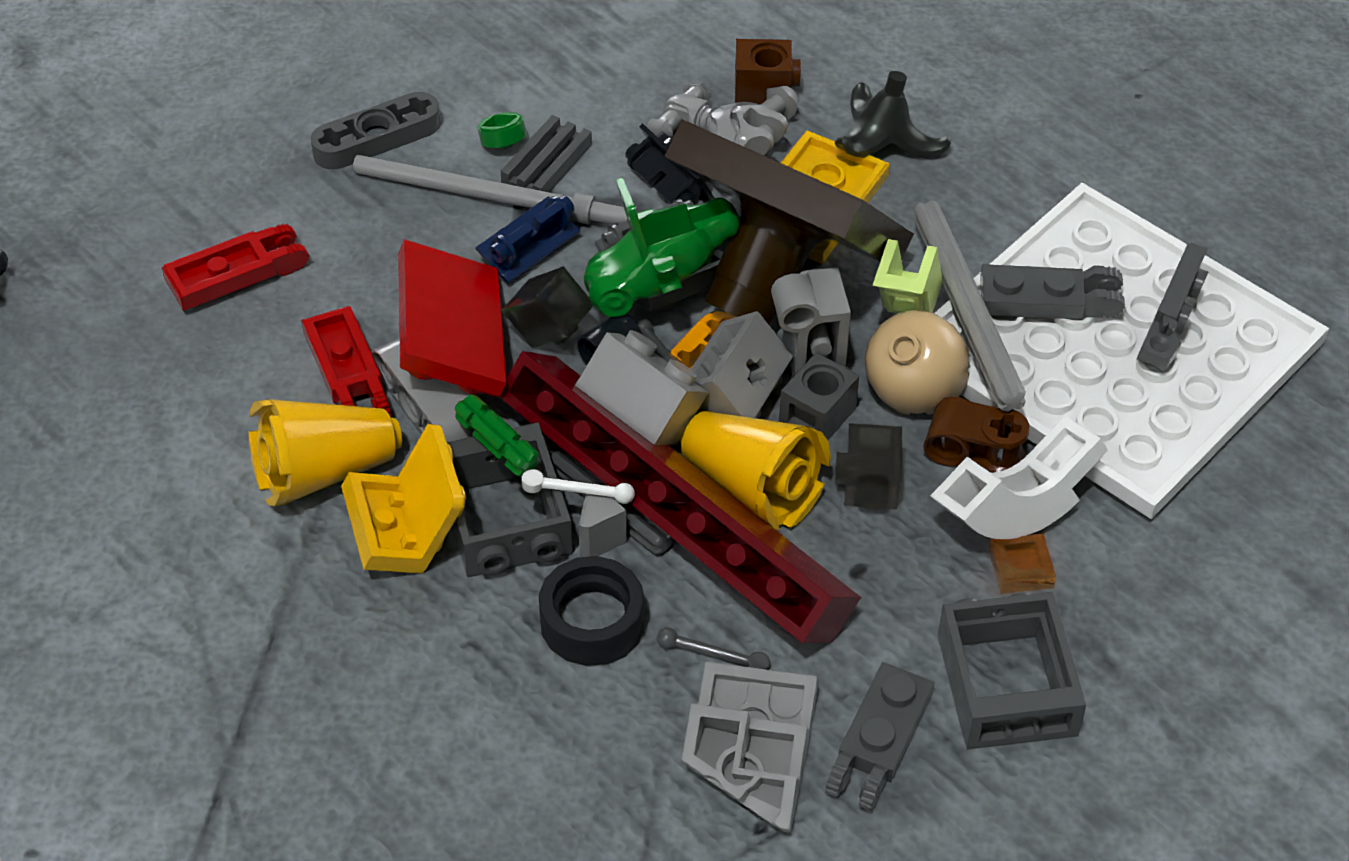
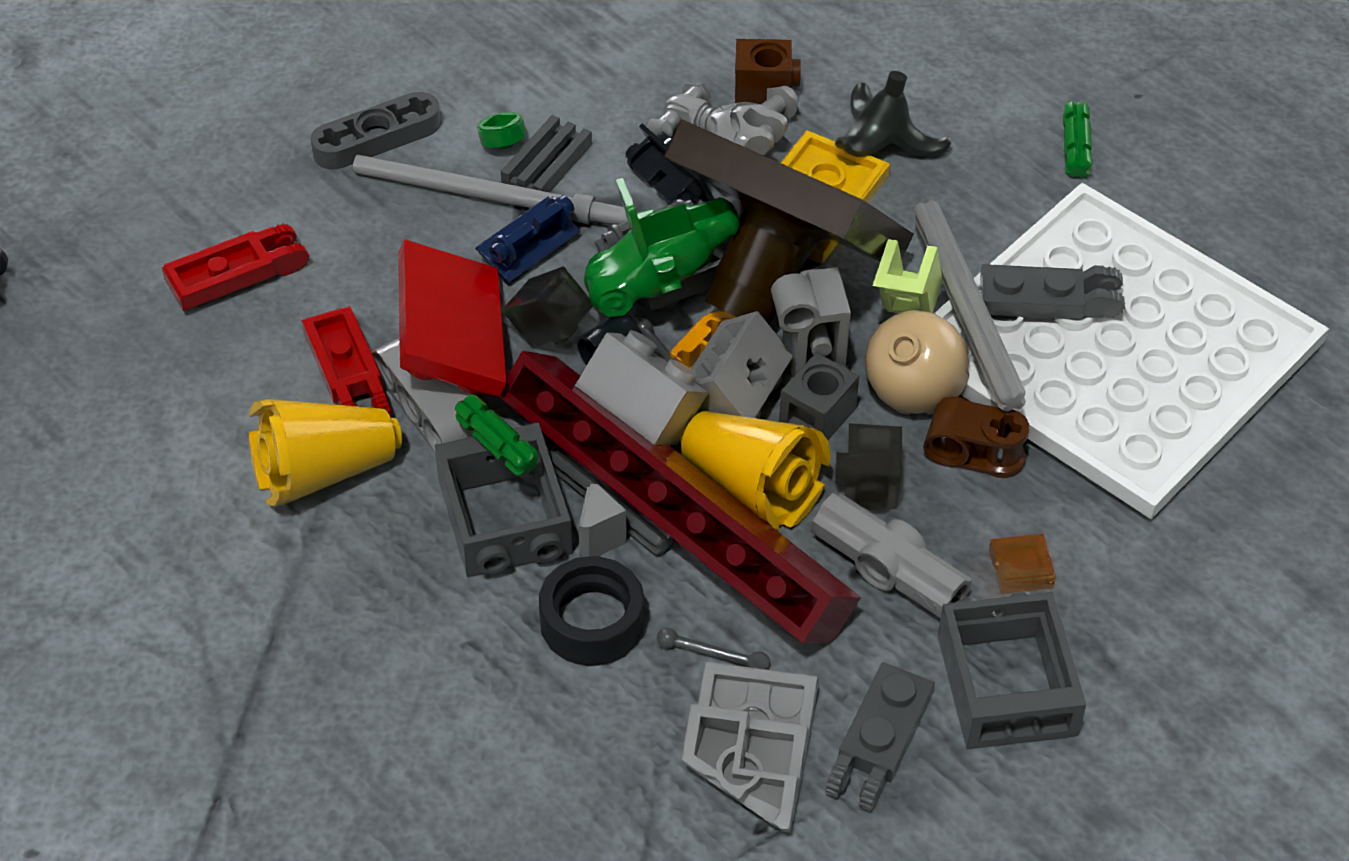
yellow bracket [341,424,466,573] -> none
white hinge [522,469,635,504] -> none
white arch [930,416,1108,539] -> none
dark grey hinge [1136,242,1209,371] -> none
none -> light grey piece [811,493,972,618]
none -> green axle [1063,101,1093,178]

